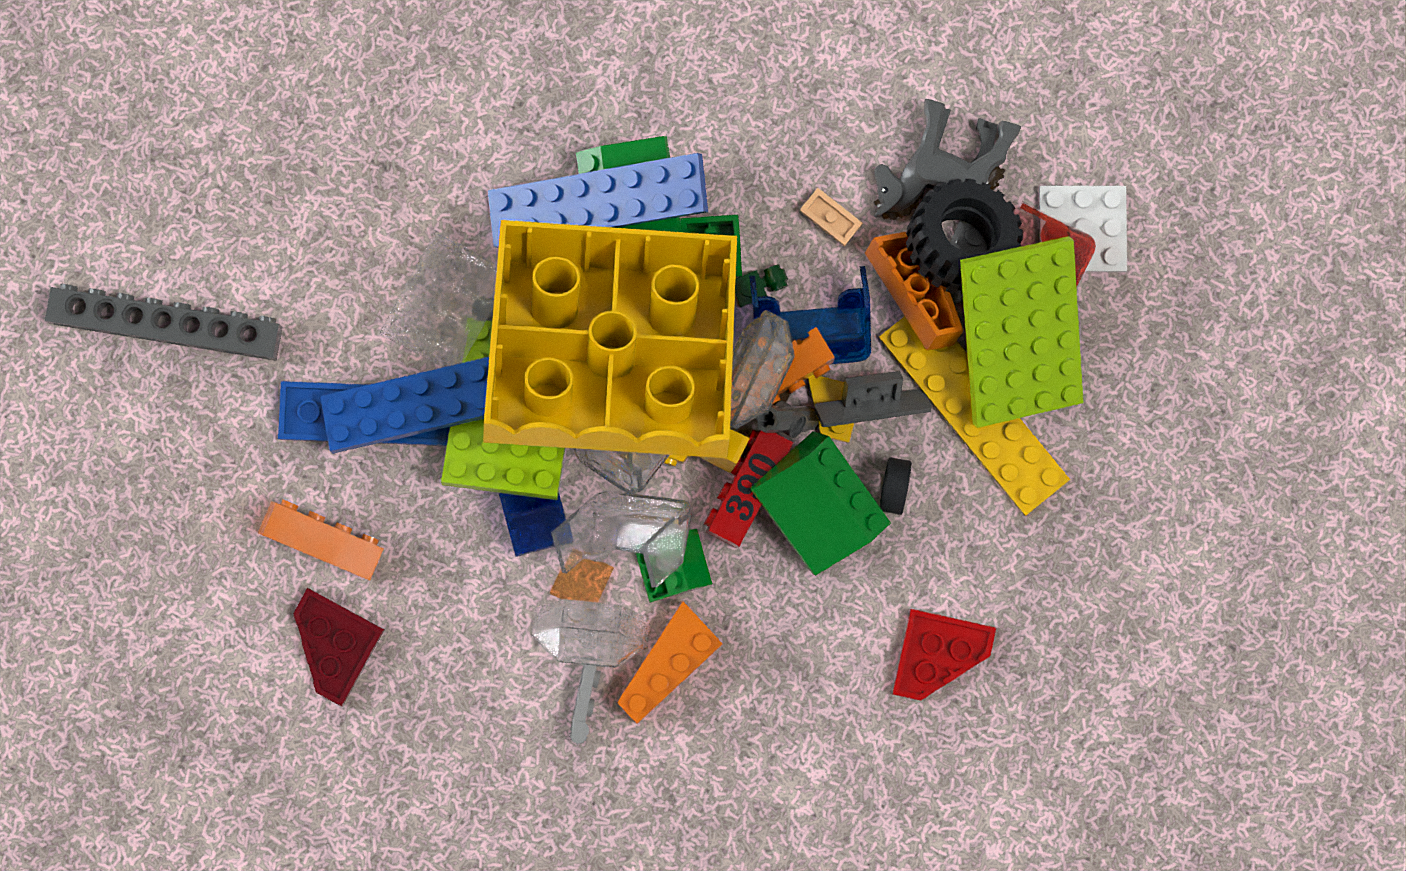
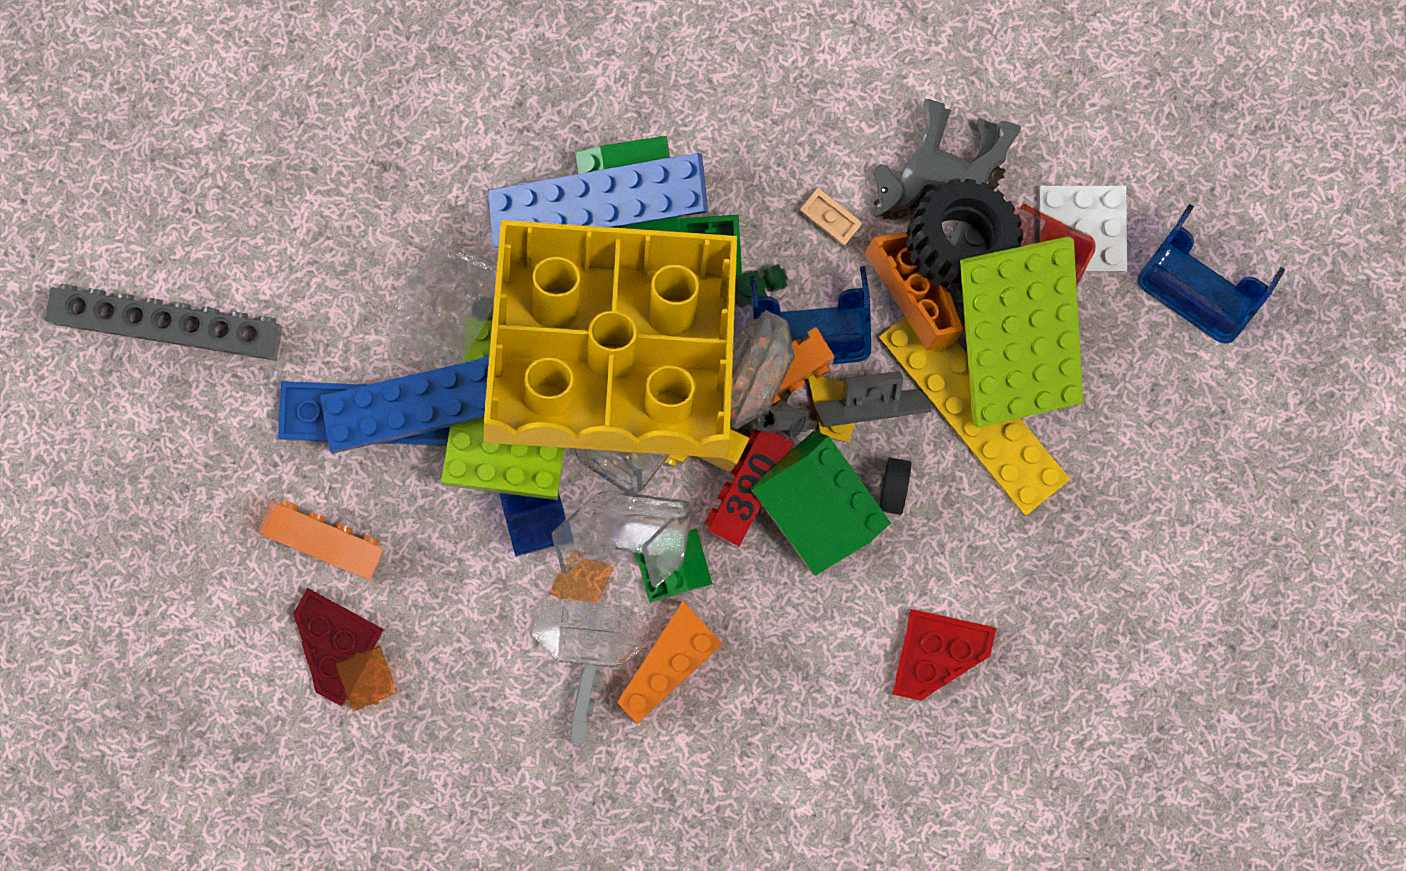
none -> clear orange piece [335,646,398,711]
none -> clear blue windscreen [1138,203,1286,344]

